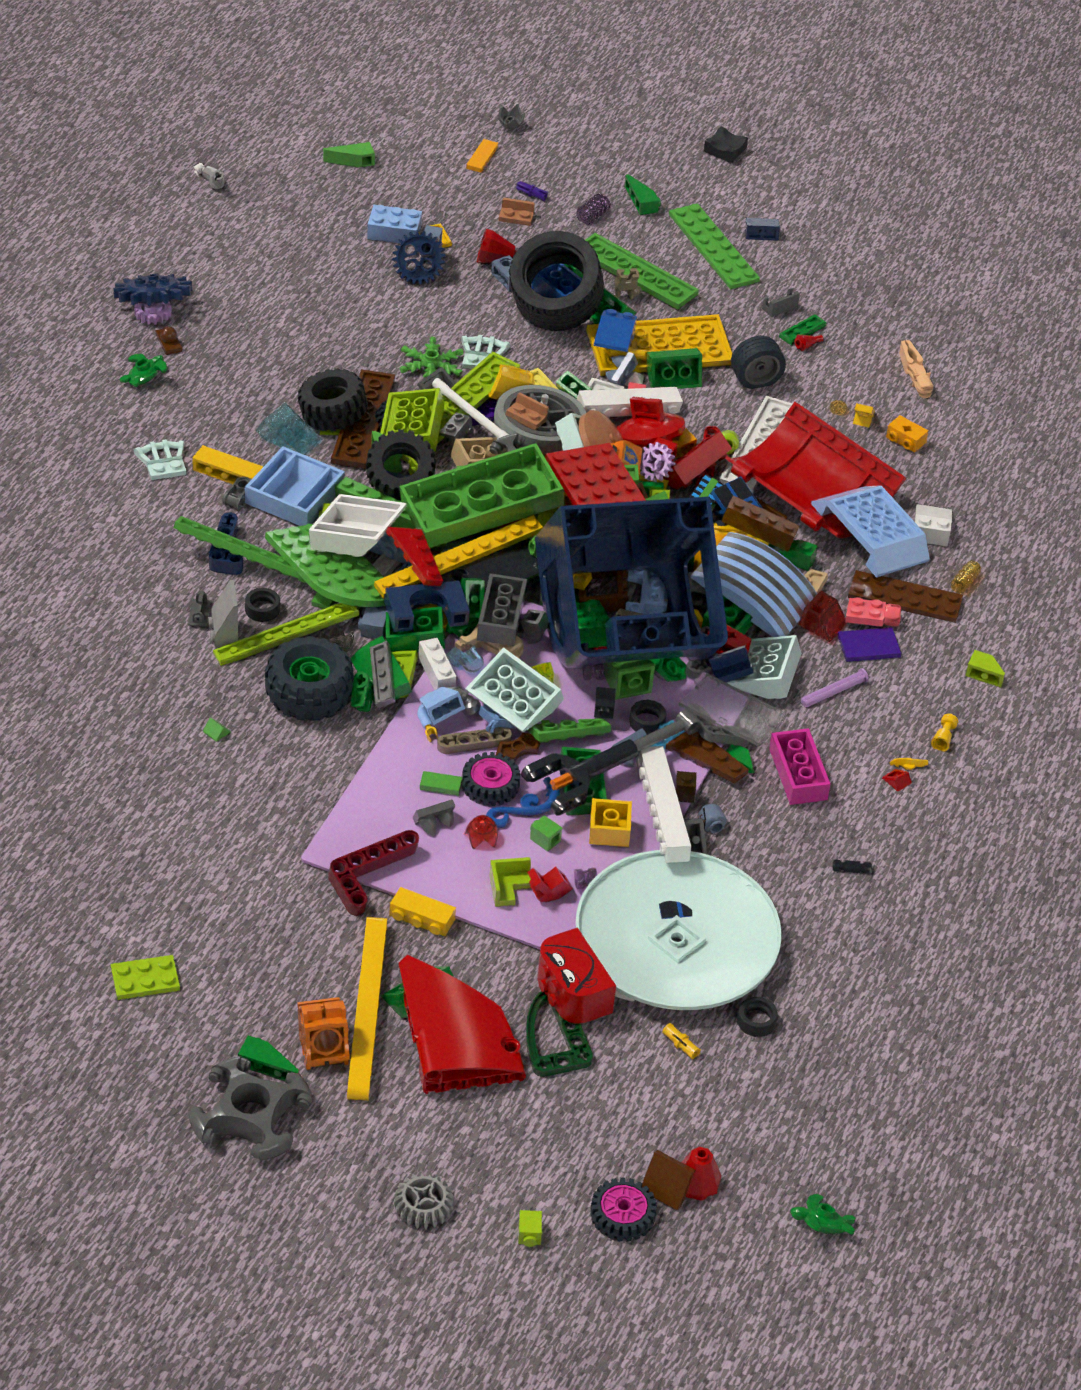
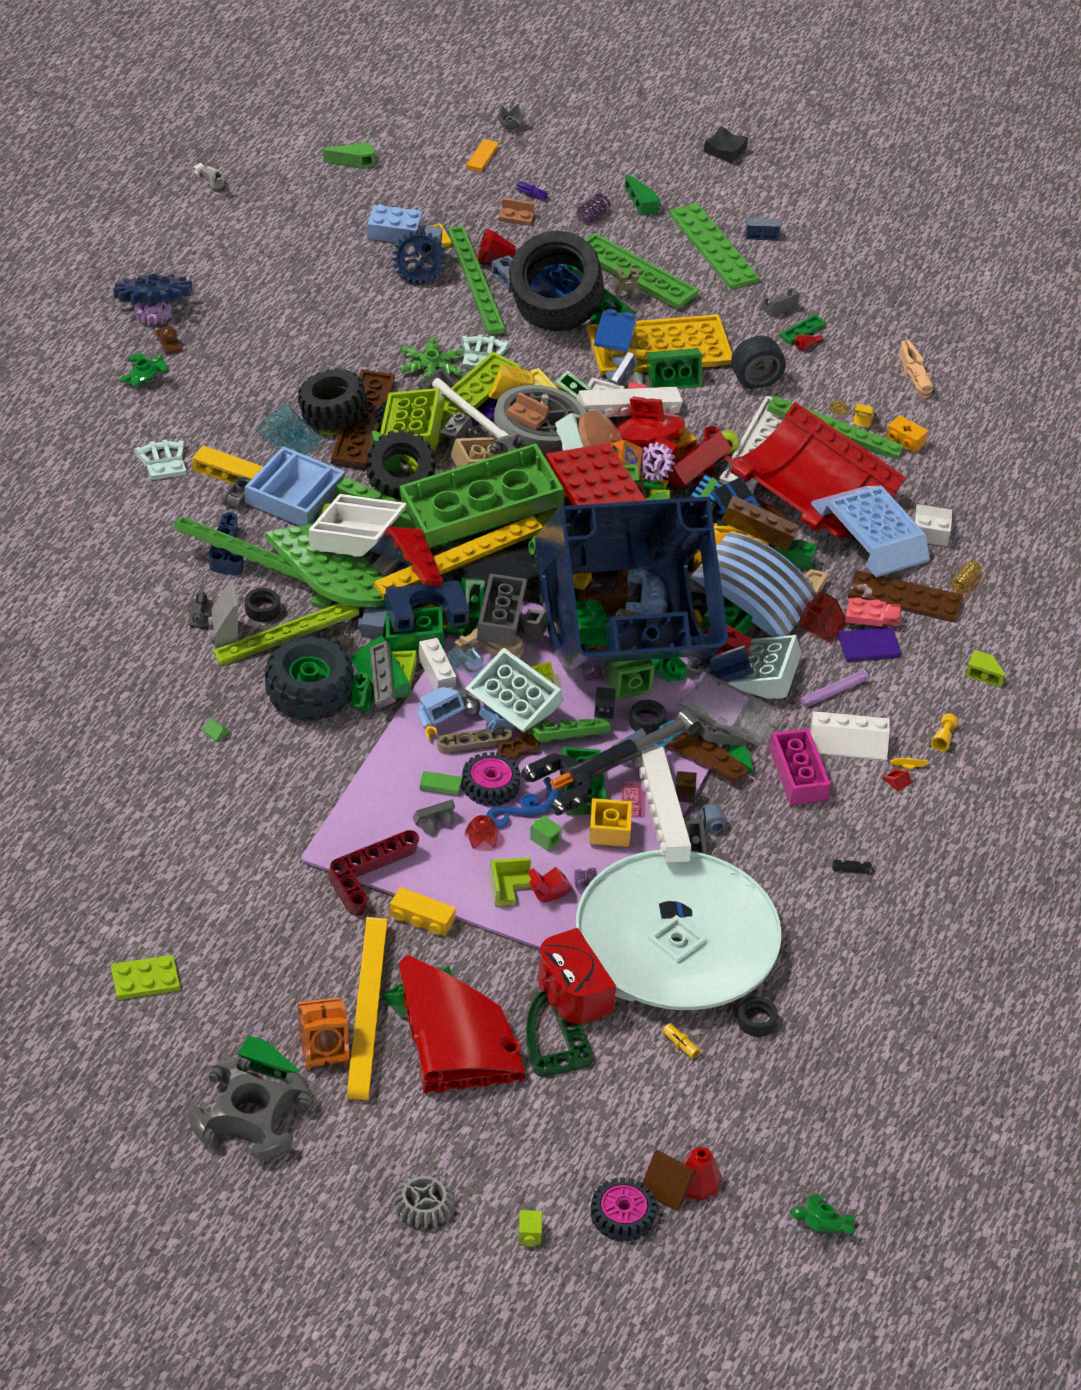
none -> bright green plate [448,226,505,335]
none -> clear pink tile [621,782,641,817]
none -> bright green plate [767,396,904,459]
none -> white slope [810,711,890,761]

